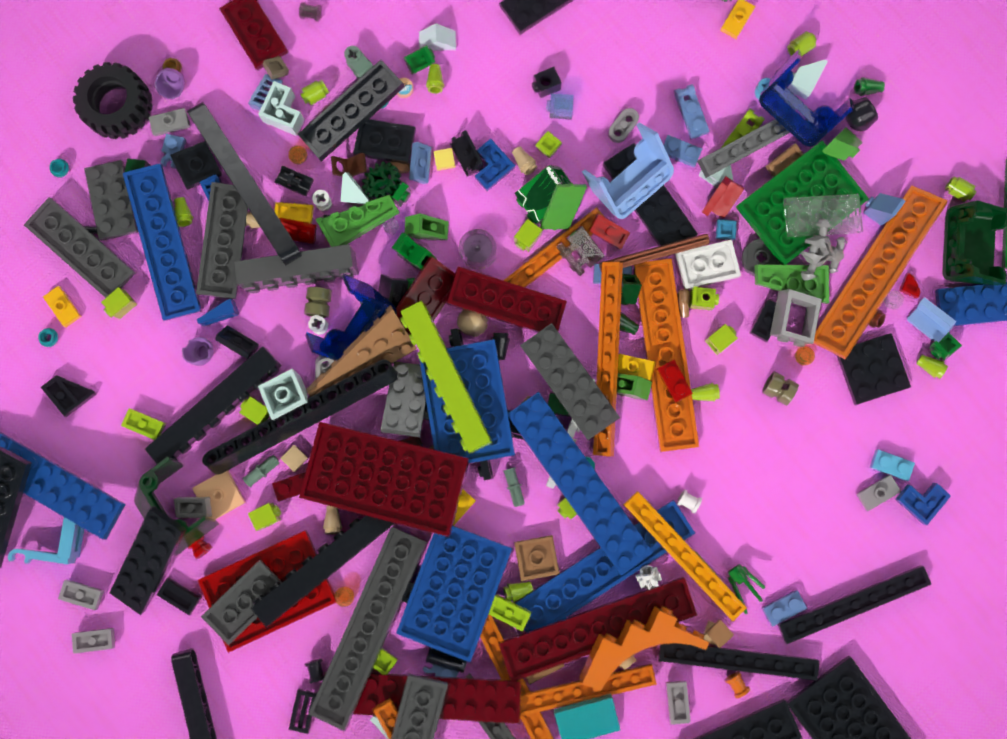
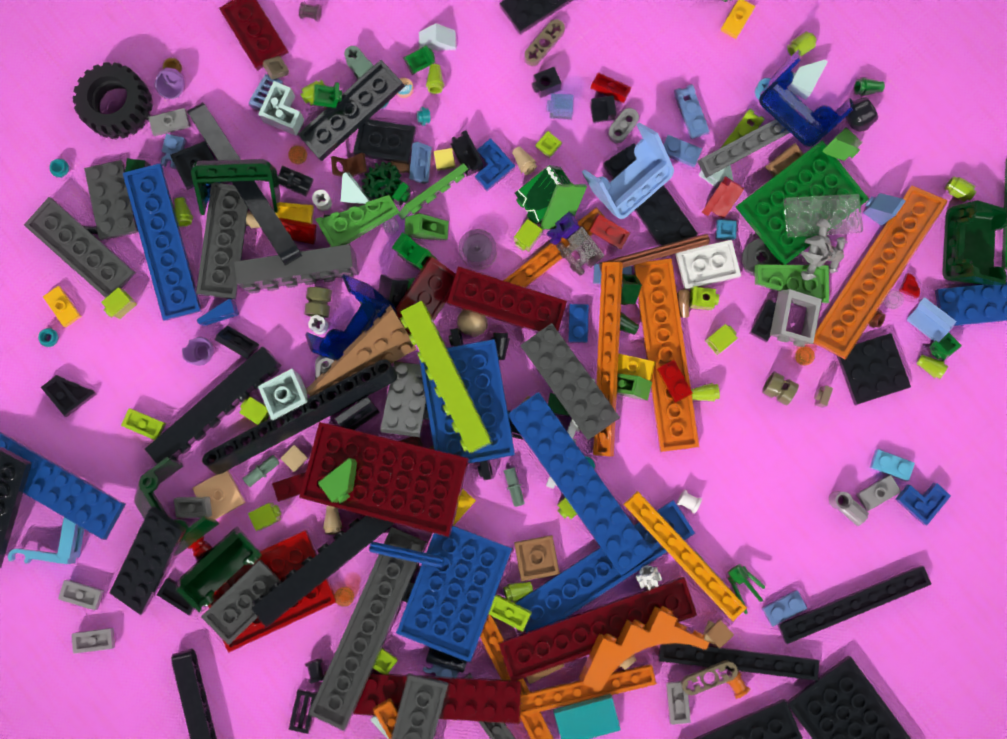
none -> dark green windscreen [176,526,262,613]
none -> dark green windscreen [191,159,281,215]
none -> green bracket [313,82,342,108]
none -> bright green slope [318,458,357,503]
none -> black plate [335,396,380,430]
none -> blue axle [369,542,445,567]
none -> bright green wing [398,163,468,220]
none -> teal plate [417,107,431,126]
none -> dark tan beam [525,19,565,66]
none -> dark purple plate [547,212,580,245]
none -> blue plate [568,304,589,343]
none -> red plate [590,73,632,103]
none -> black panel [590,95,617,123]
none -> dark tan beam [681,660,738,695]
none -> dark tan plate [814,385,833,408]
none -> light grey piece [829,491,869,526]

